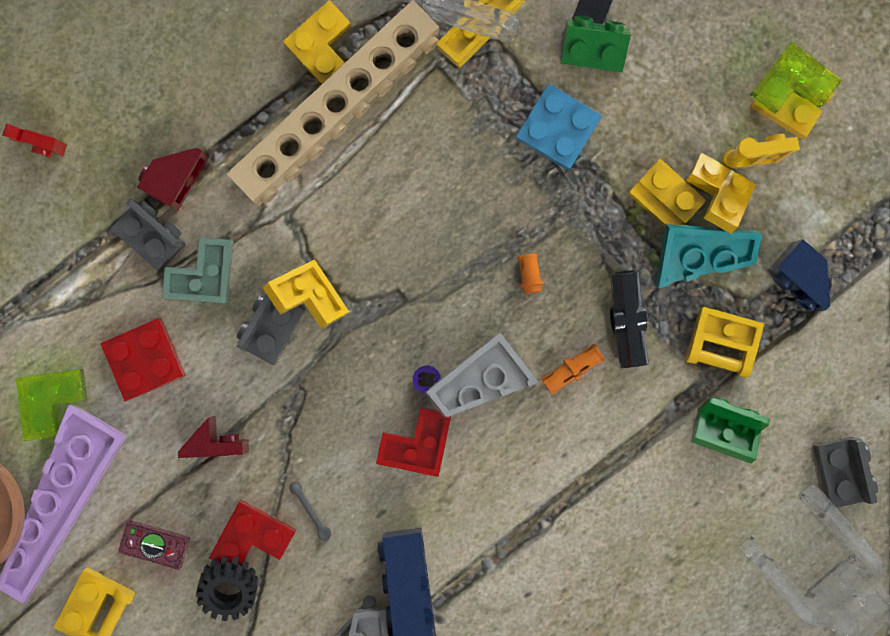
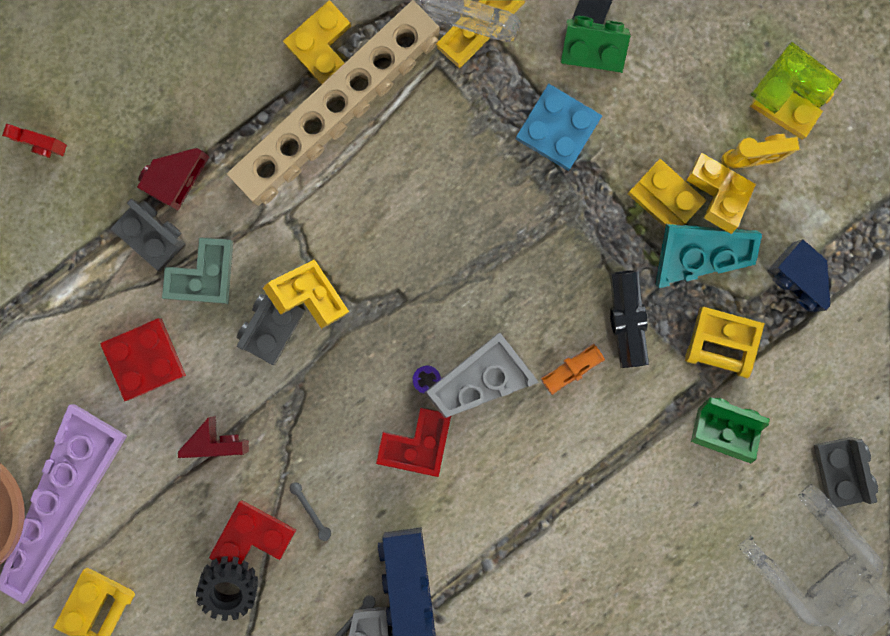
clear neon green plate [16,369,87,441] -> none
tile [118,520,191,570] -> none
orange pin [517,253,545,294] -> none

